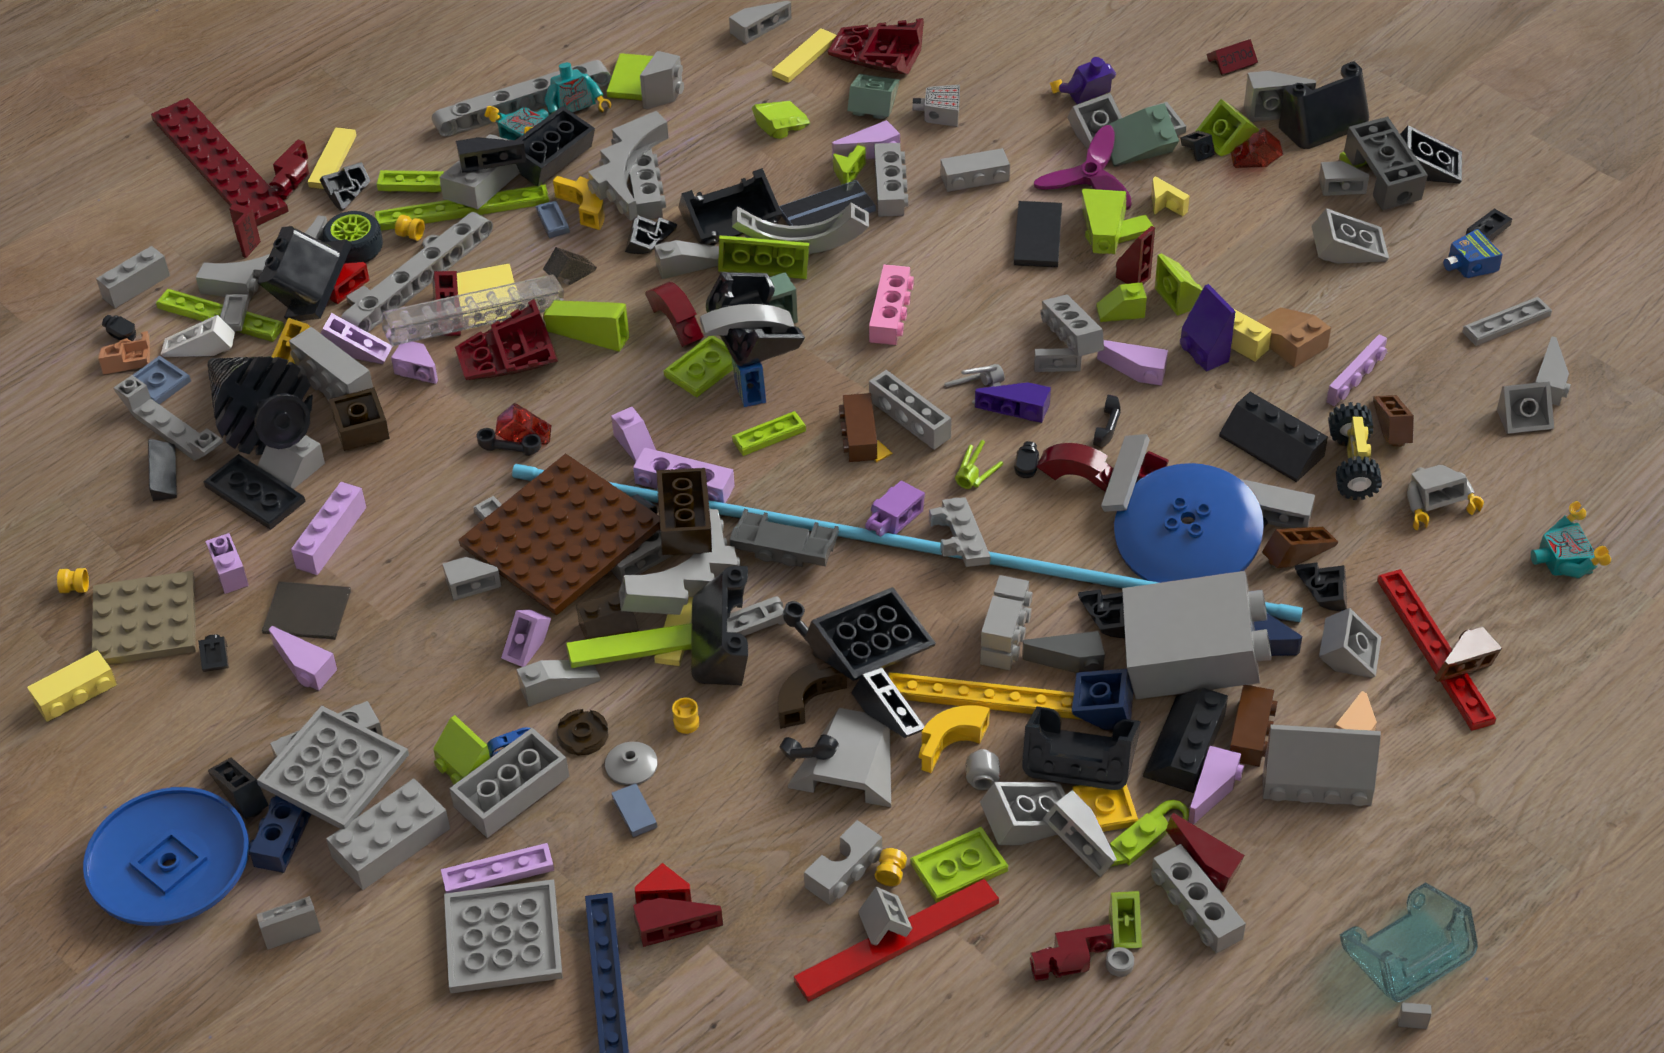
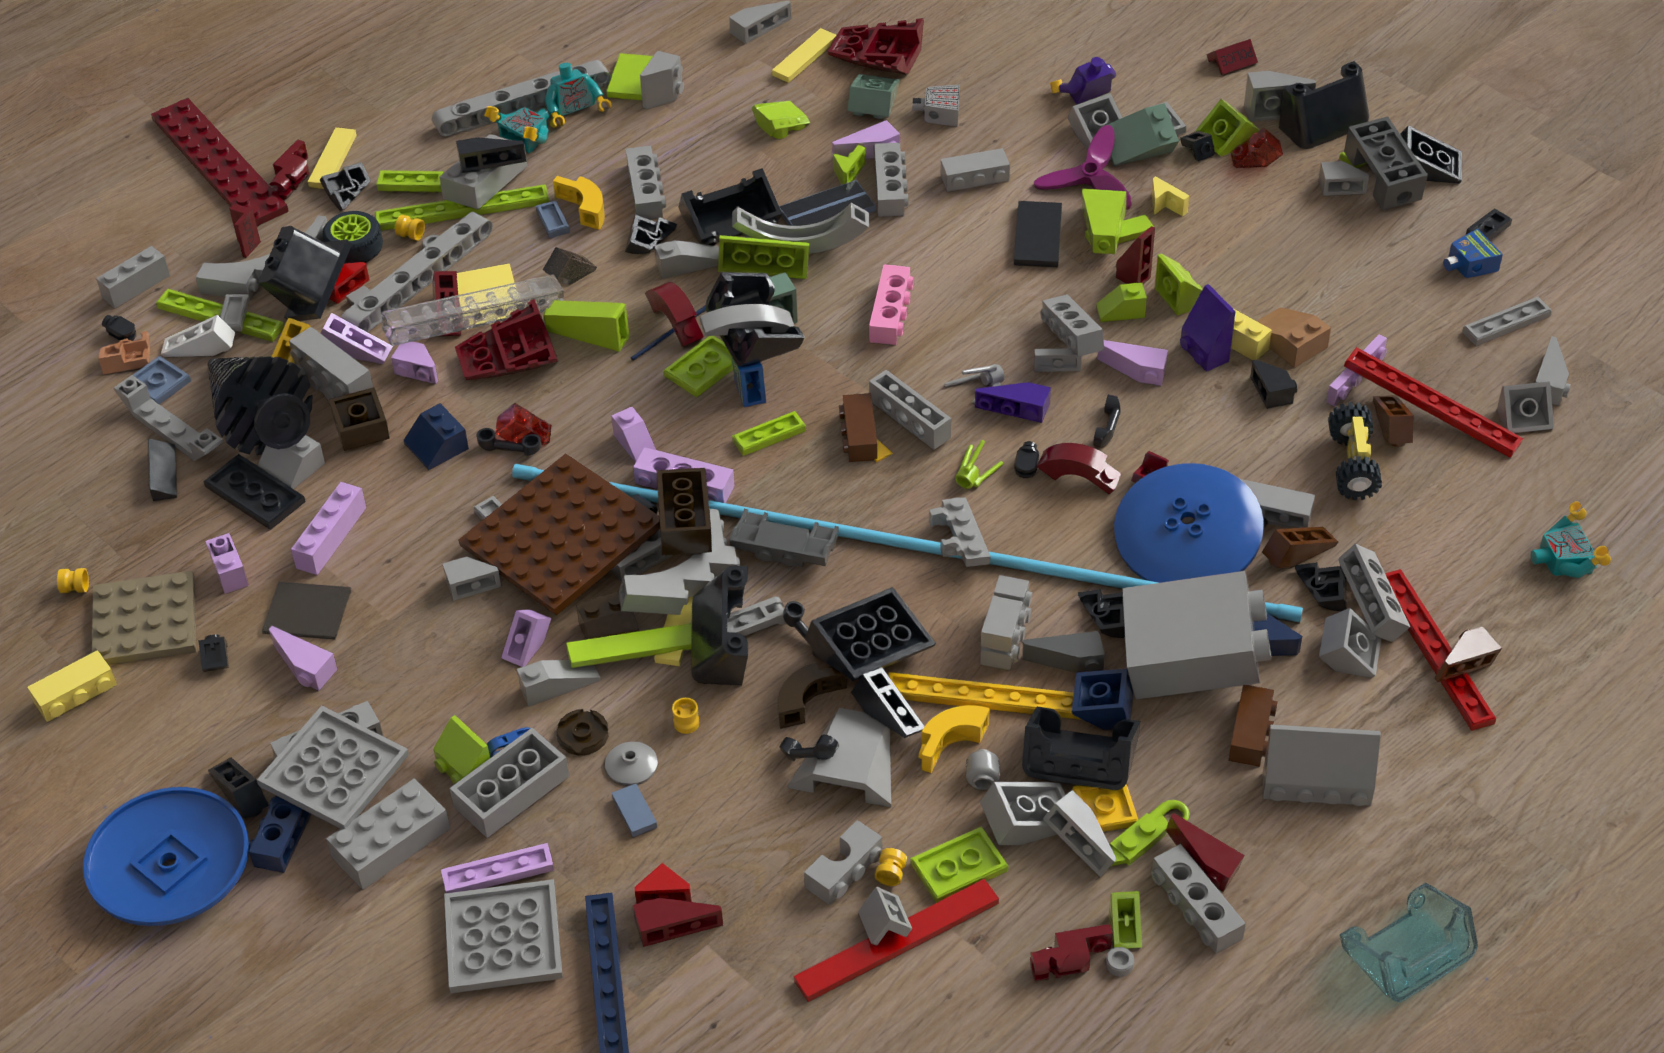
light grey slope [256,896,321,950] -> none
black slope [515,106,595,186] -> none
light grey arch [587,111,669,221] -> none
medium lavender brick [865,480,925,537] -> none
light grey tile [1101,434,1150,512] -> none
black slope [1143,688,1228,793] -> none
lavender slope [1188,746,1244,825] -> none
black slope [1219,391,1328,482] -> none
light grey slope [1311,208,1389,264] -> none
light nougat slope [1335,691,1377,731] -> none
light grey tile [1398,1002,1432,1029] -> none
light grey torso [1407,465,1484,530] -> none
none -> dark blue slope [403,403,469,470]
none -> dark blue piece [631,305,706,361]
none -> black slope [1250,360,1297,409]
none -> light grey brick [1338,544,1410,642]
none -> red tile [1344,347,1524,458]

